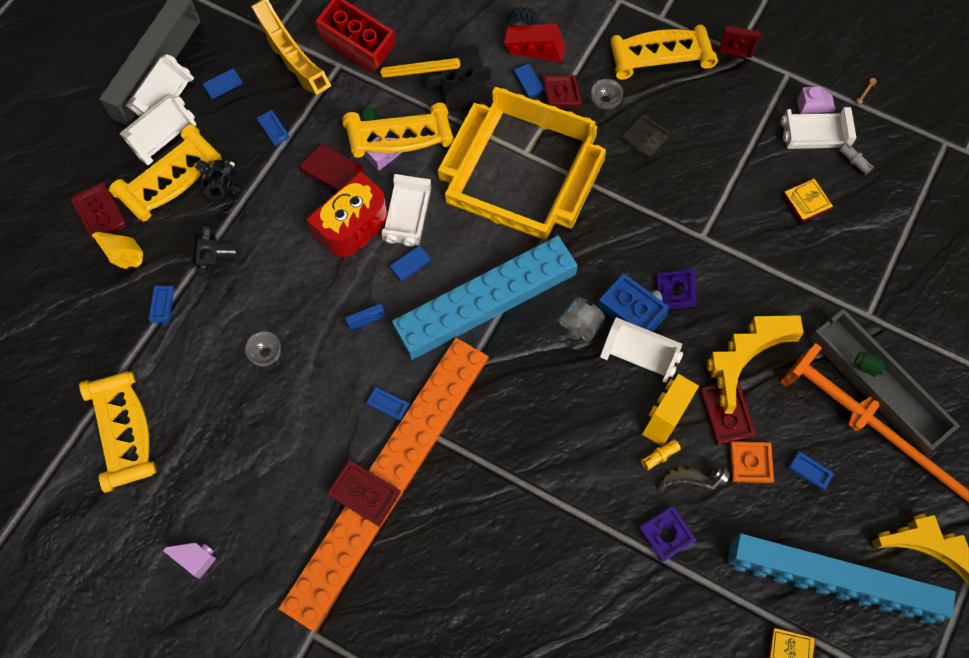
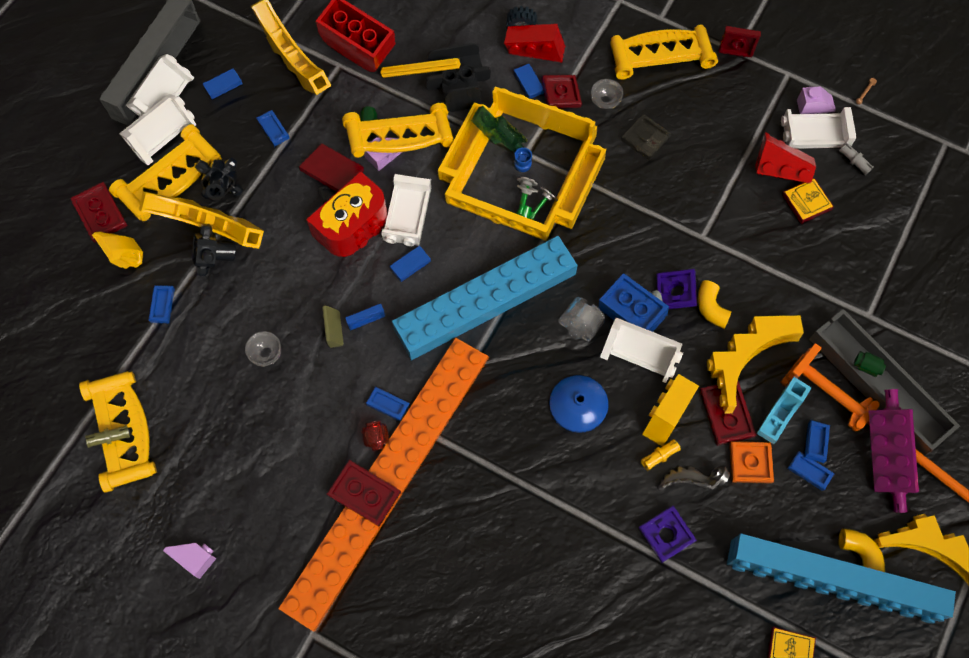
none -> olive pin [85,425,130,448]
none -> yellow arch [139,191,264,249]
none -> olive slope [322,305,344,348]
none -> clear red head [361,421,389,451]
none -> clear green plate [471,106,528,153]
none -> blue wheel [514,148,532,172]
none -> plant [516,177,558,220]
none -> blue dish [549,375,608,433]
none -> yellow cylinder [697,280,732,329]
none -> red wedge [755,132,816,183]
none -> medium azure arch [757,377,811,444]
none -> blue tile [804,420,830,463]
none -> yellow cylinder [839,529,885,572]
none -> magenta plate [869,389,919,513]

